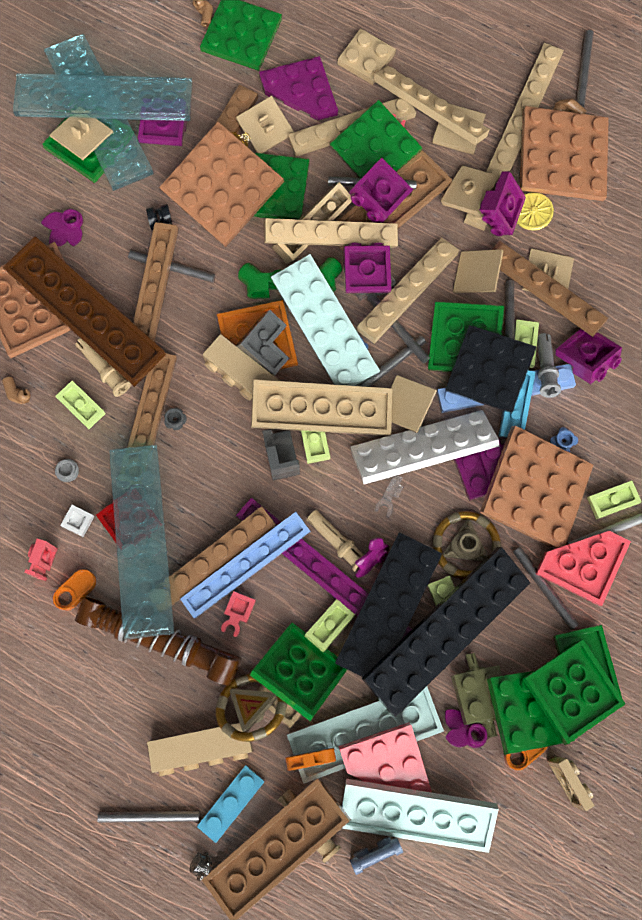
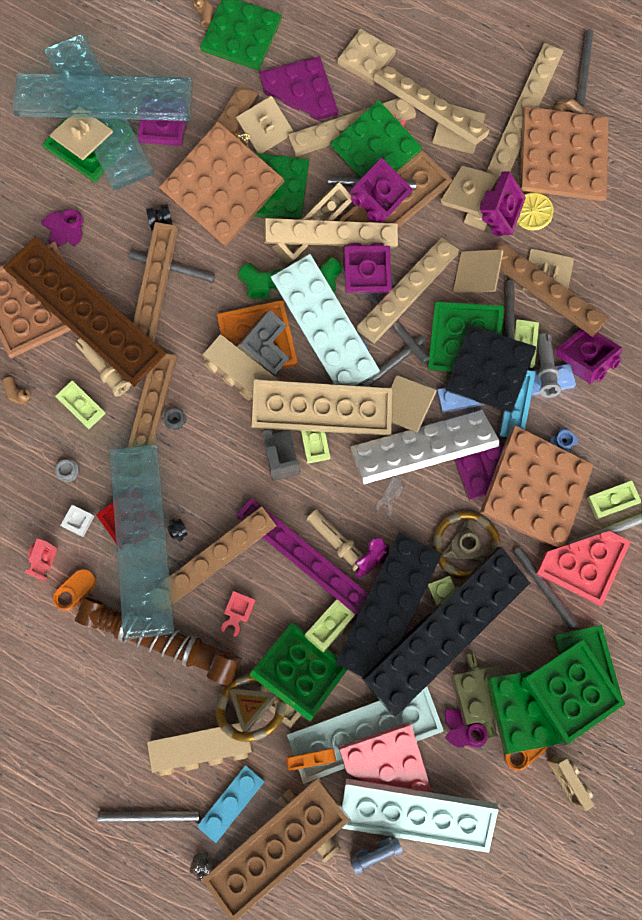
light blue plate [180,512,311,618] -> none
none -> black plate [167,518,188,542]

